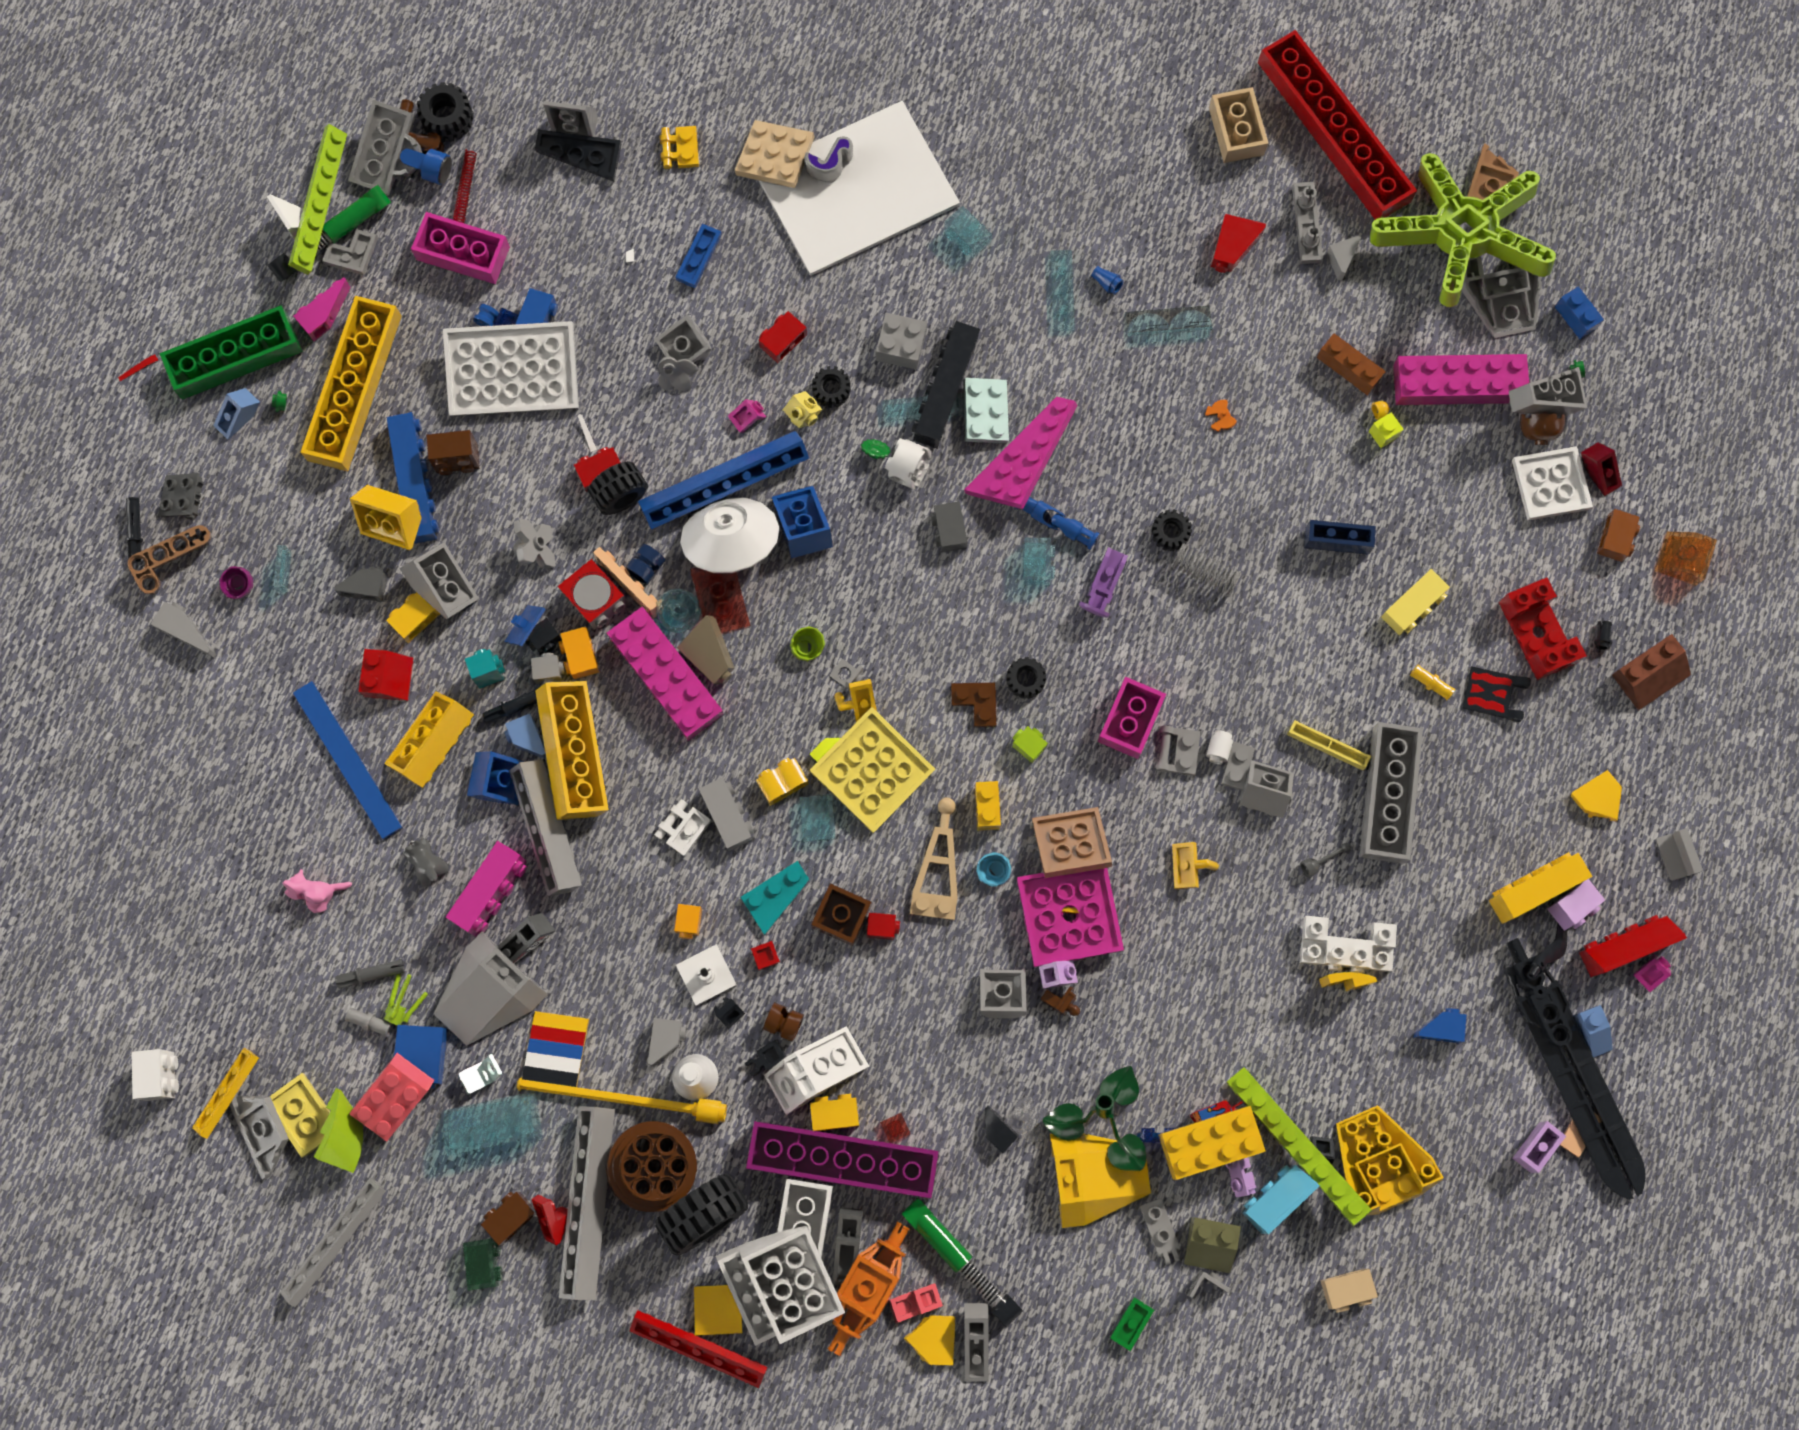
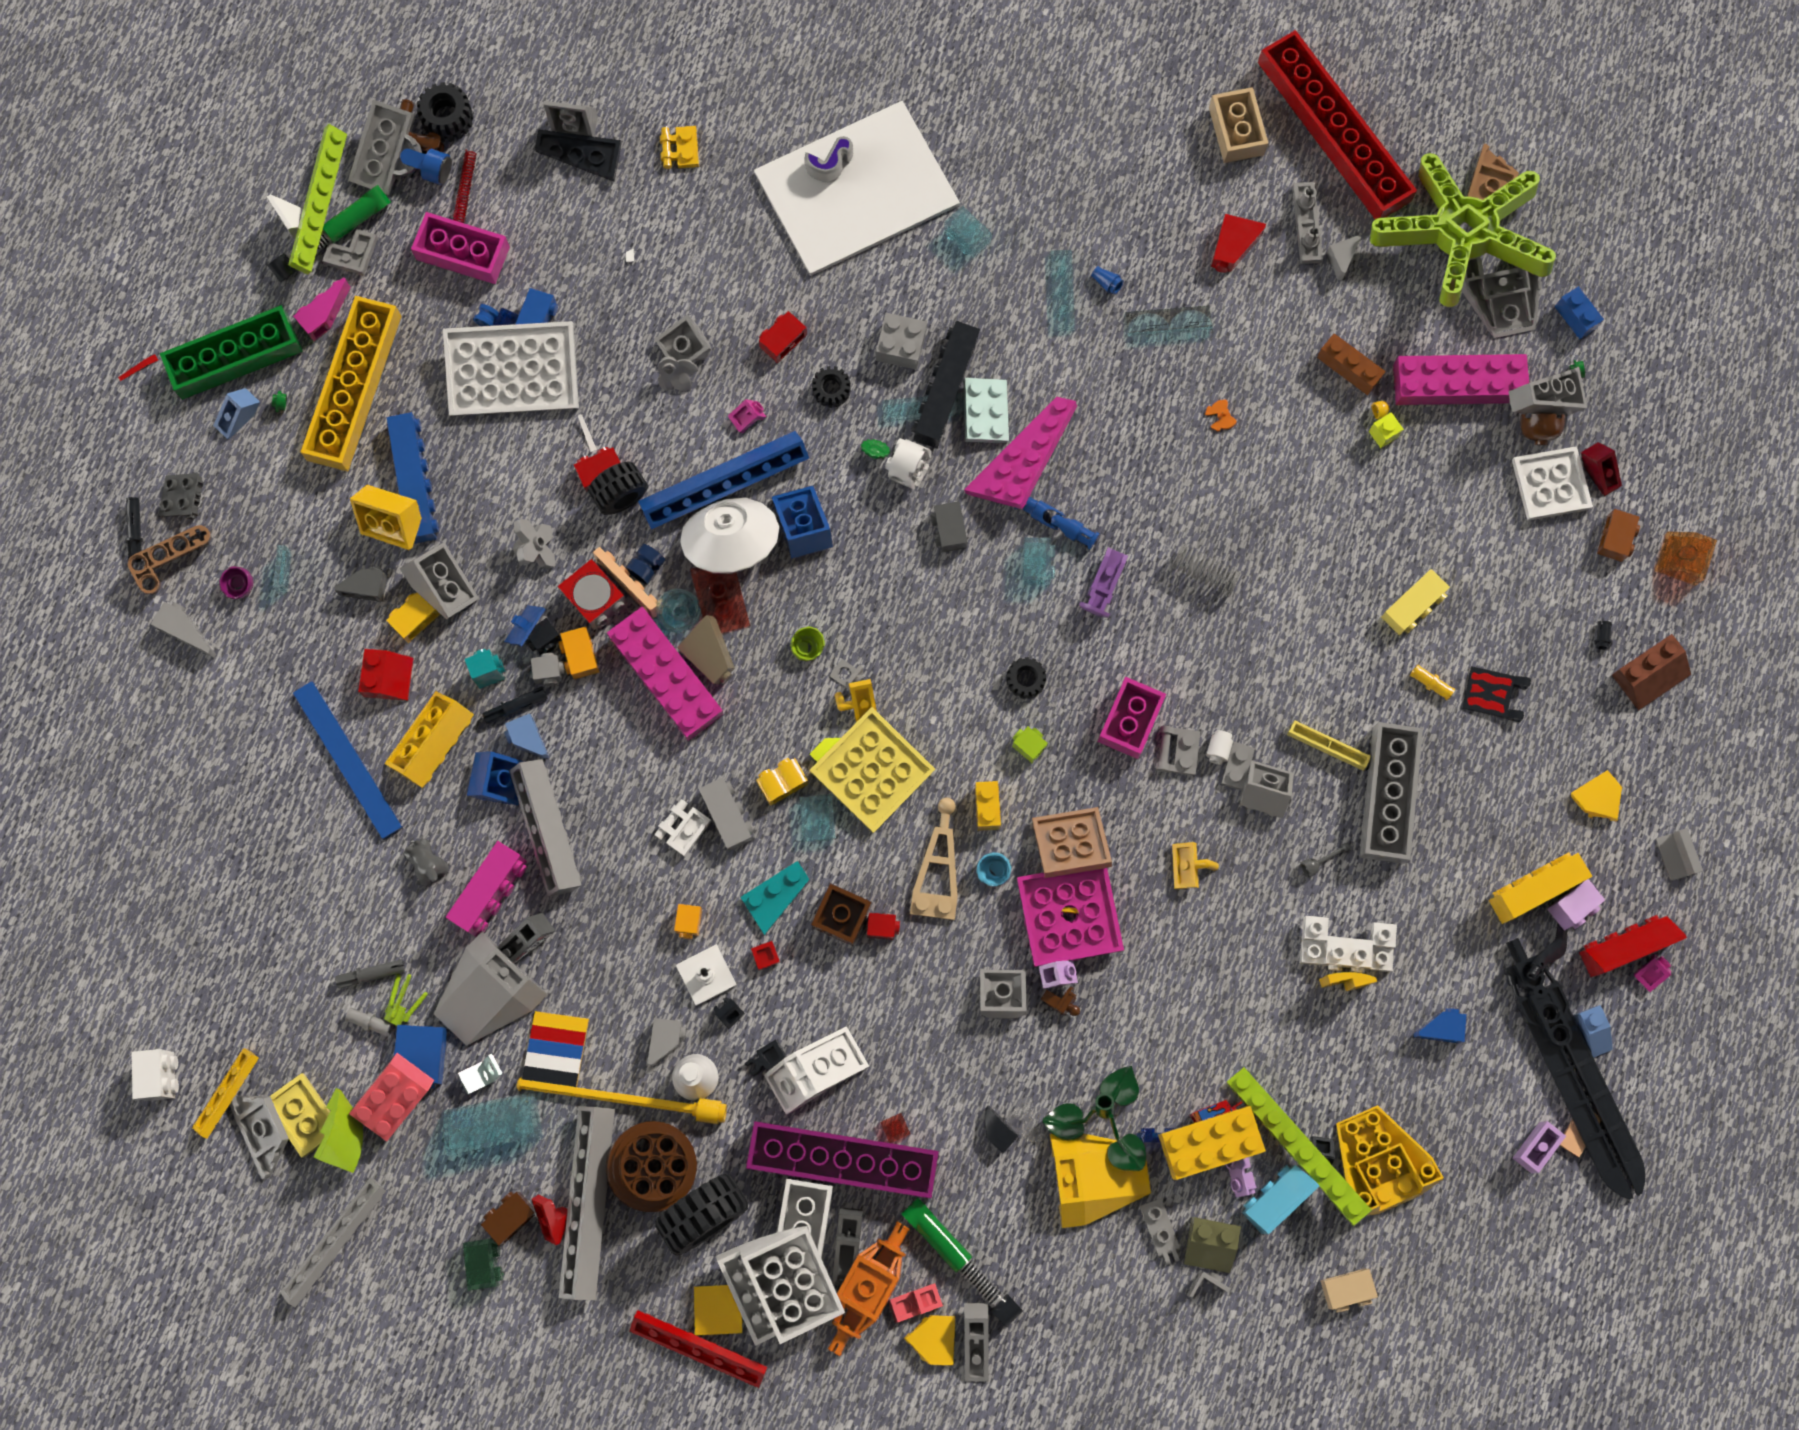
bright pink animal [282,869,352,913] -> none
reddish brown brick [426,430,480,475] -> none
yellow brick [535,681,609,820] -> none
blue plate [675,223,722,288] -> none
tan plate [735,120,815,188] -> none
reddish brown wheel [763,1002,804,1042] -> none
light yellow brick [783,391,822,428] -> none
yellow brick [810,1094,859,1131] -> none
reddish brown plate [951,682,997,727] -> none
green plate [1109,1297,1155,1351] -> none
black tyre [1151,509,1192,551] -> none
dark blue brick [1304,520,1376,555] -> none
red plate [1498,577,1587,681] -> none

